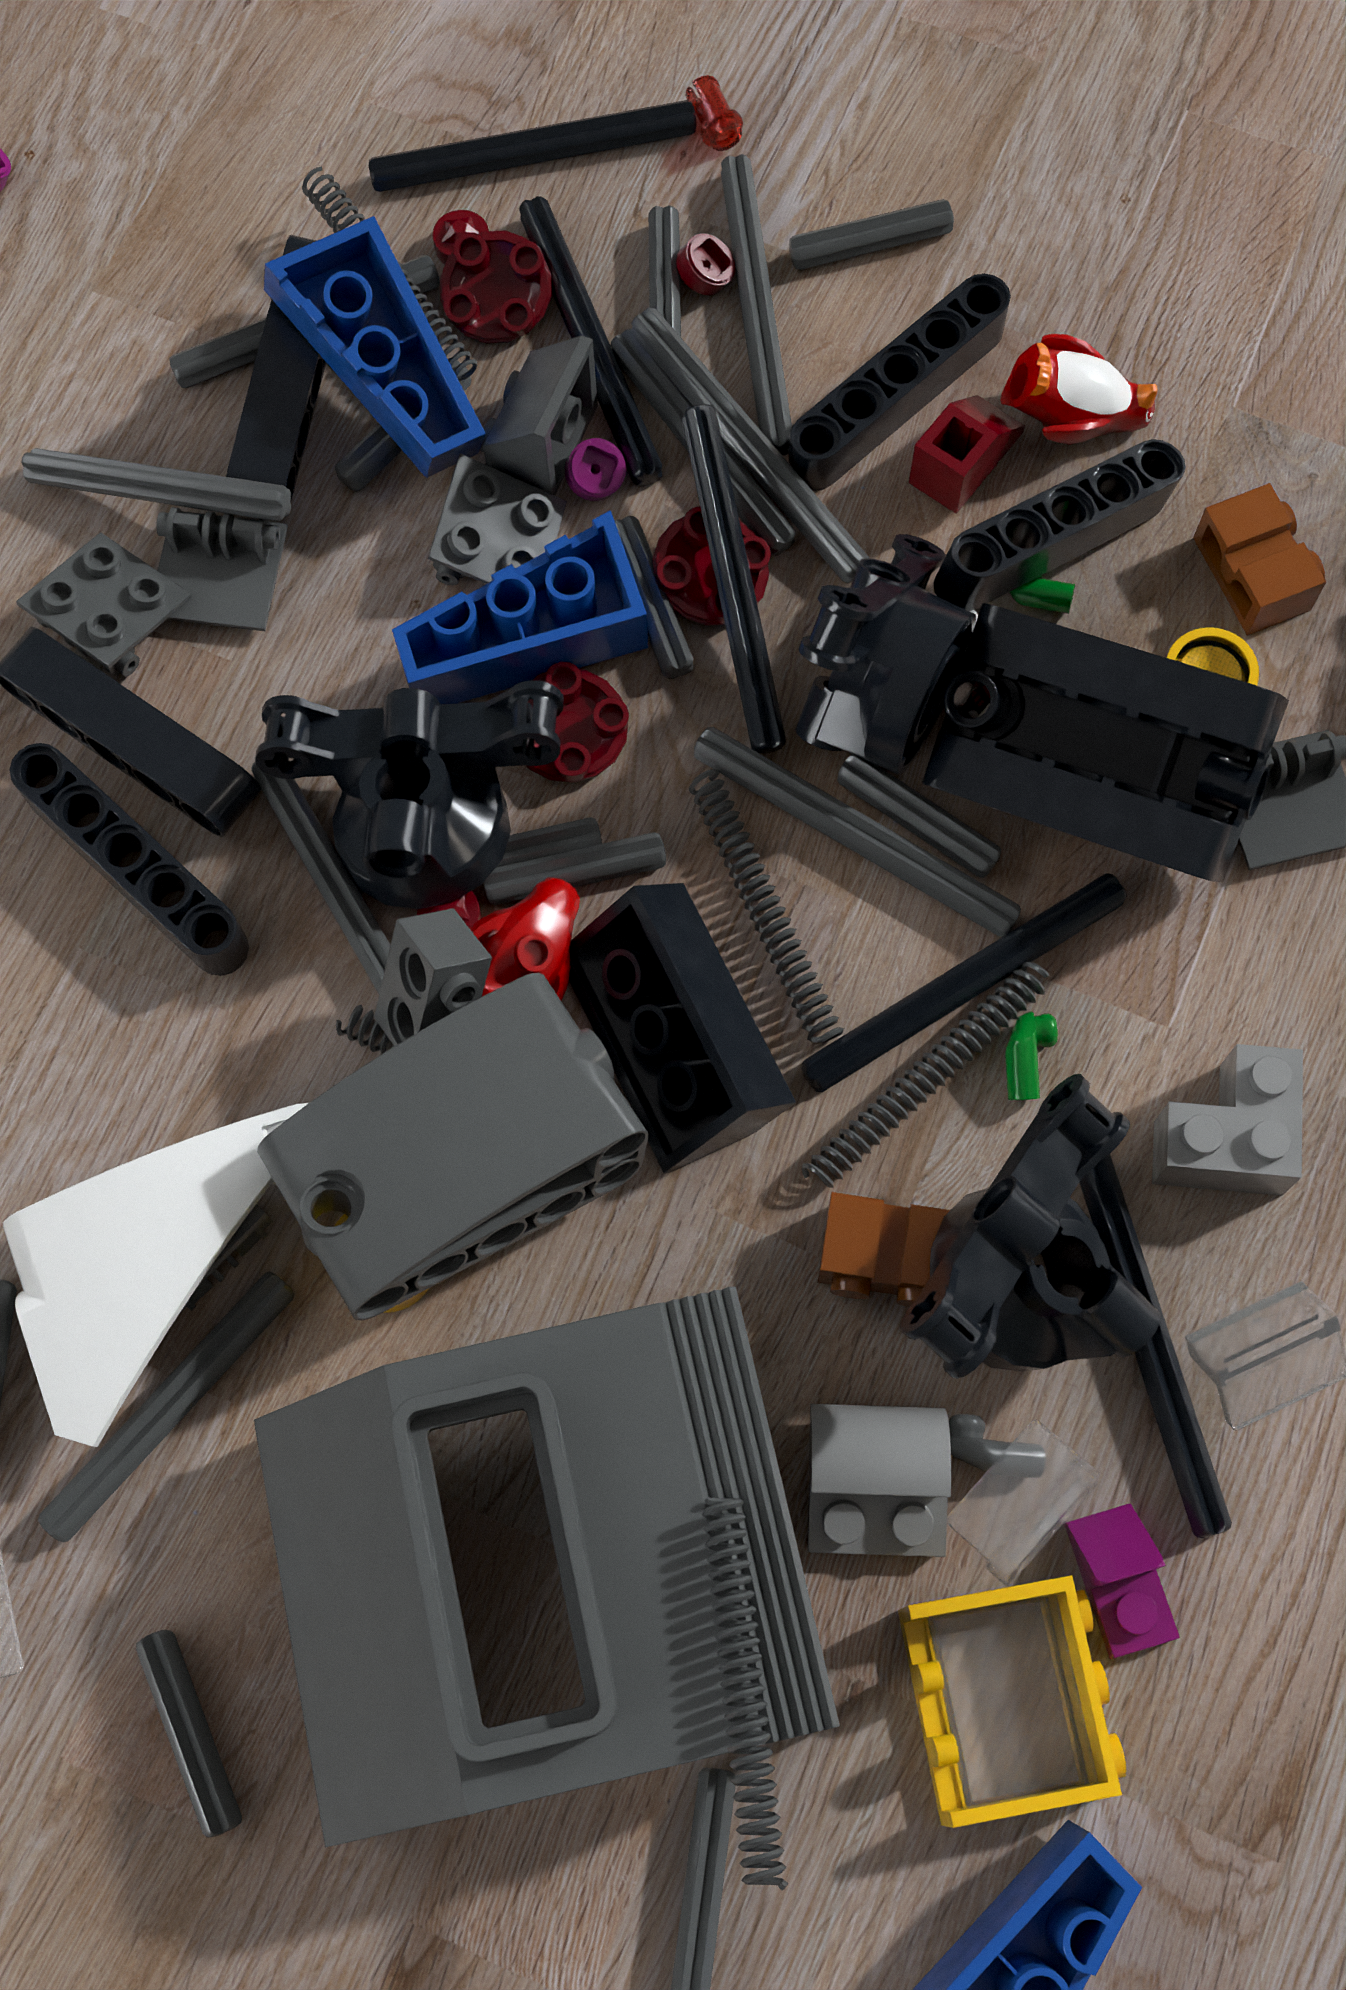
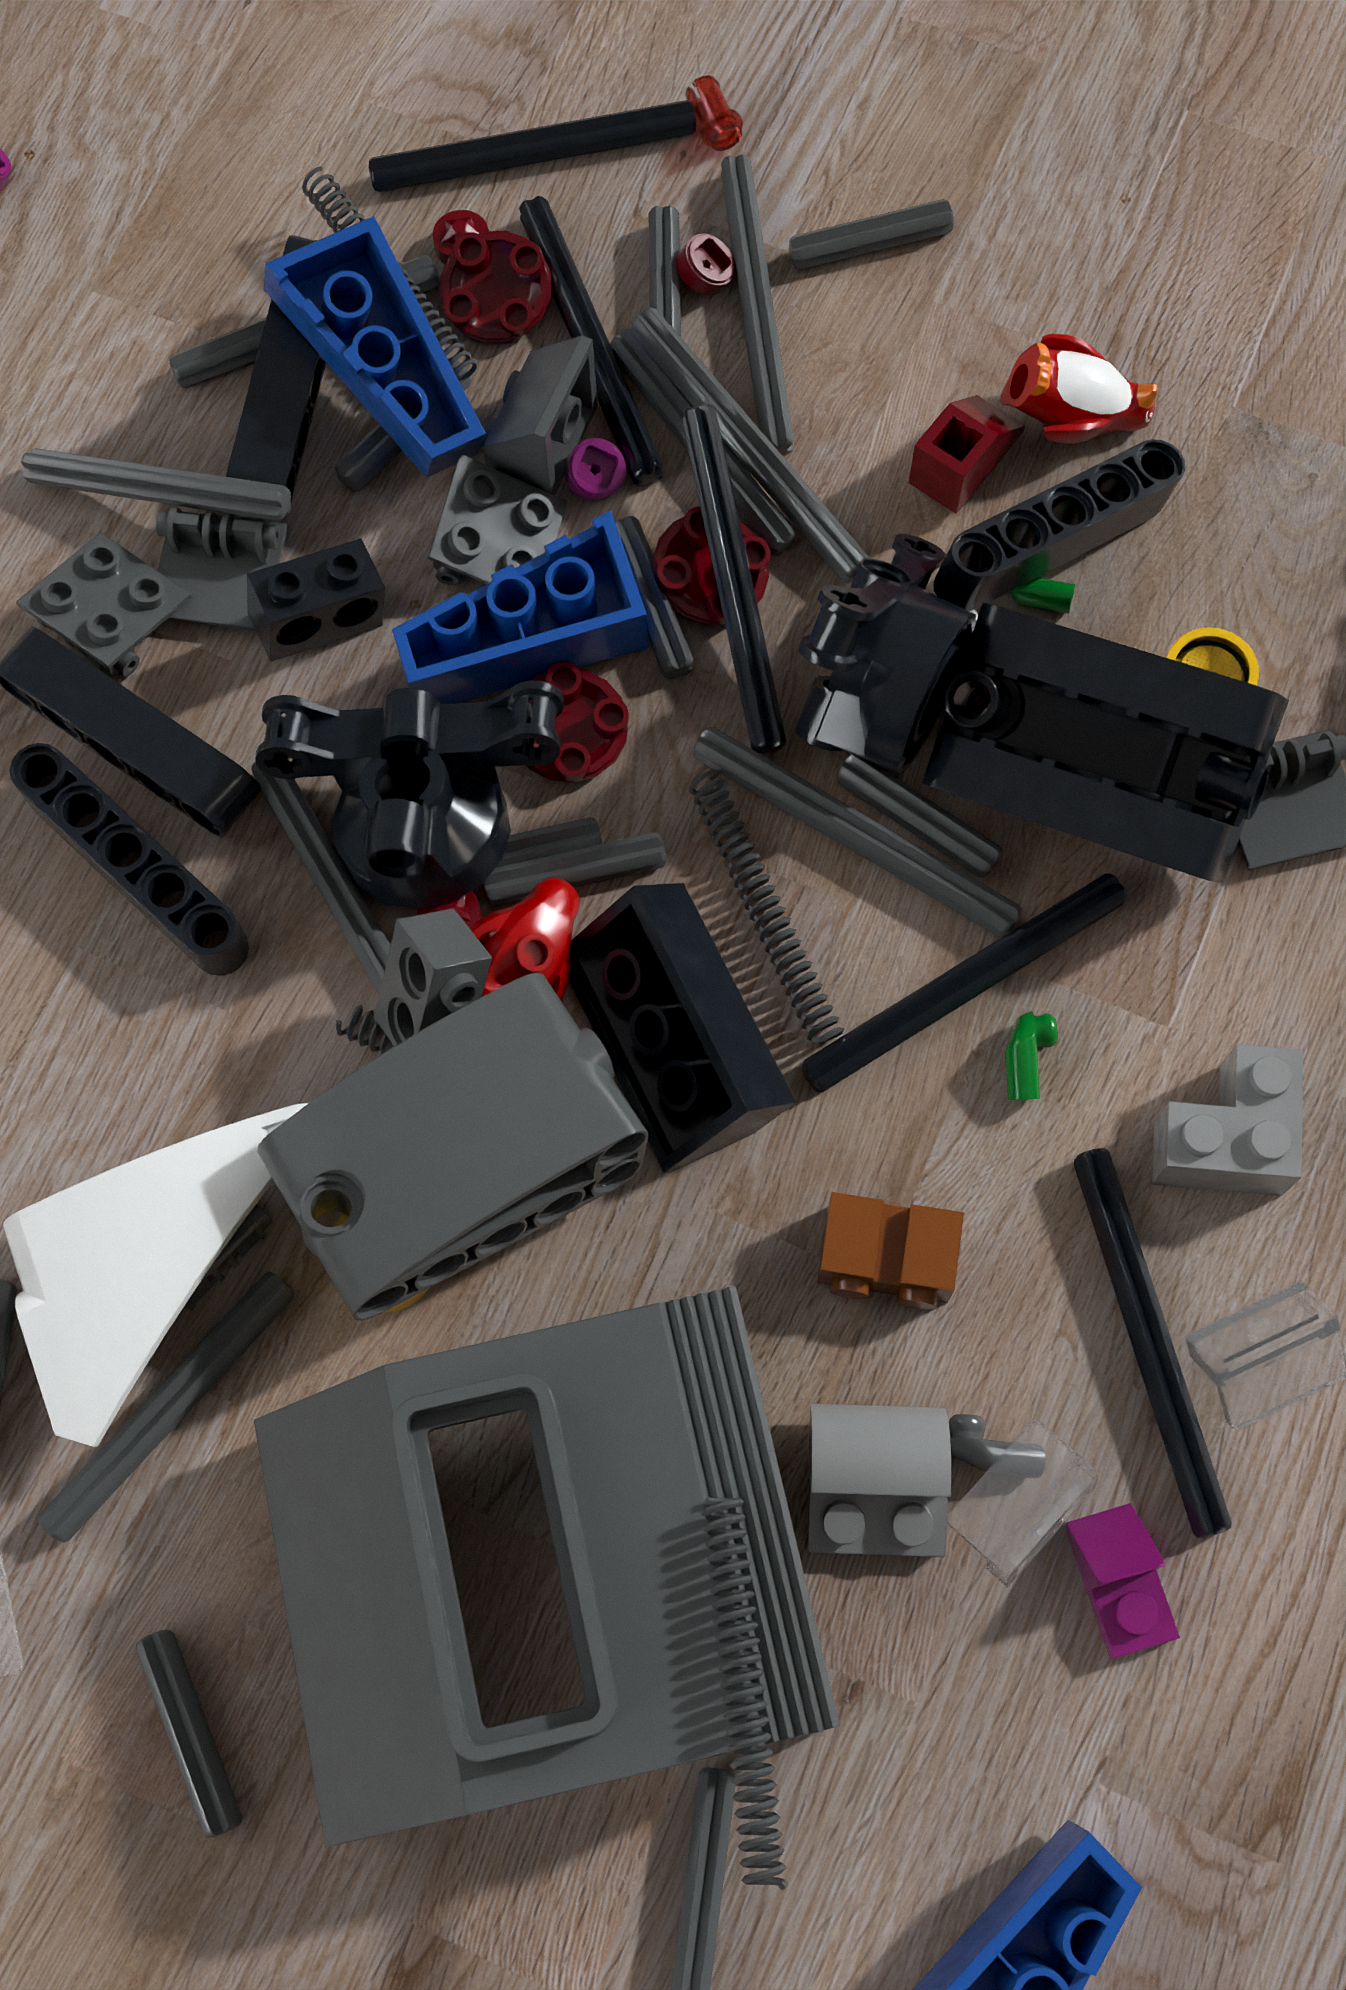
black beam [788,273,1011,491] -> none
dark grey piece [802,962,1049,1188] -> none
window [898,1575,1127,1828] -> none
black piece [900,1074,1161,1379] -> none
dark orange brick [1193,483,1326,636] -> none
none -> black brick [247,538,385,662]

